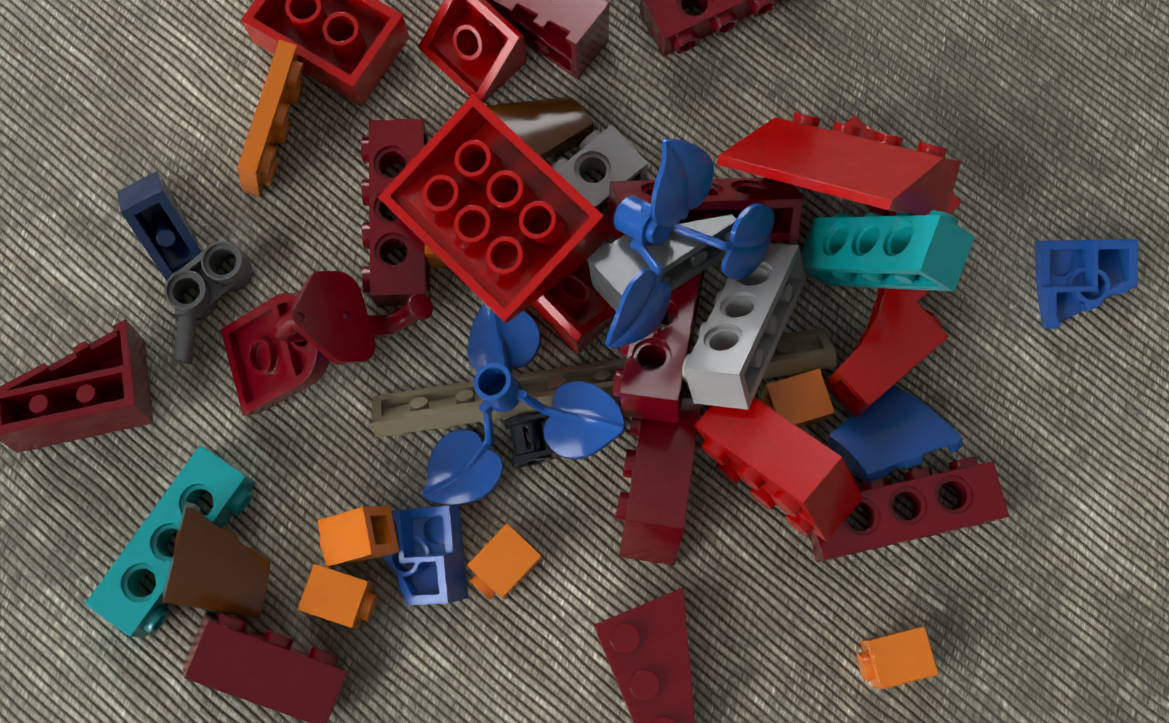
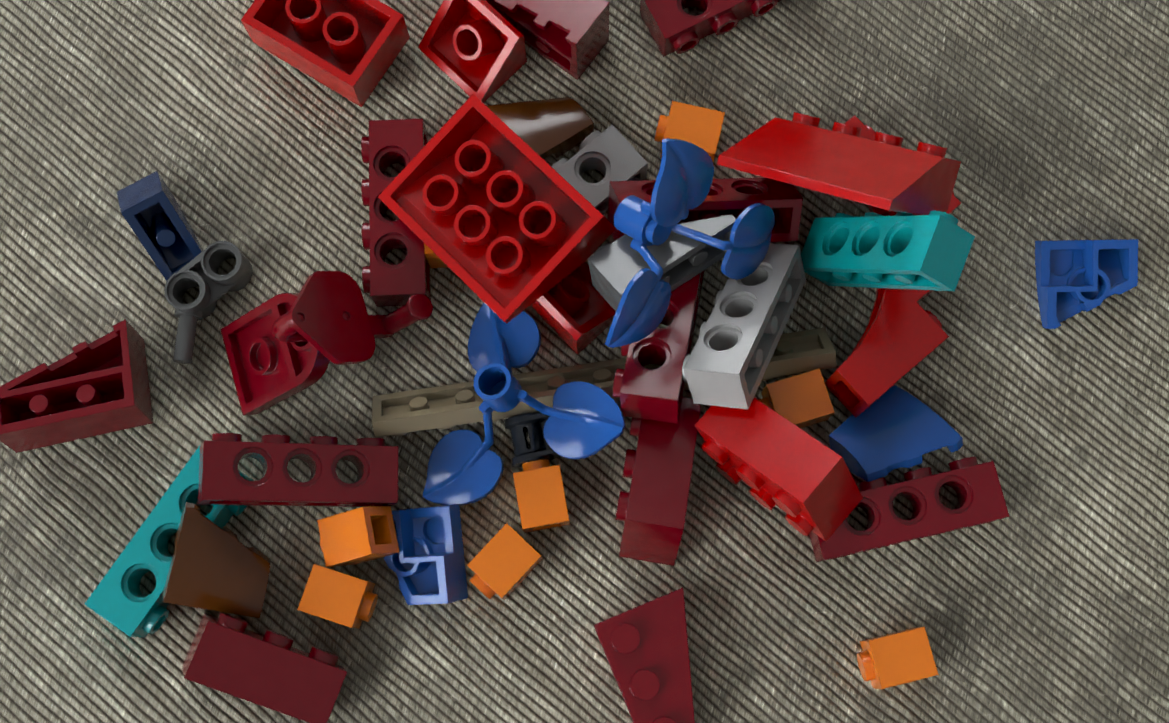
orange plate [237,39,304,197] -> none
none -> dark red brick [198,433,399,507]
none -> orange brick [513,459,570,533]
none -> orange brick [654,101,725,162]

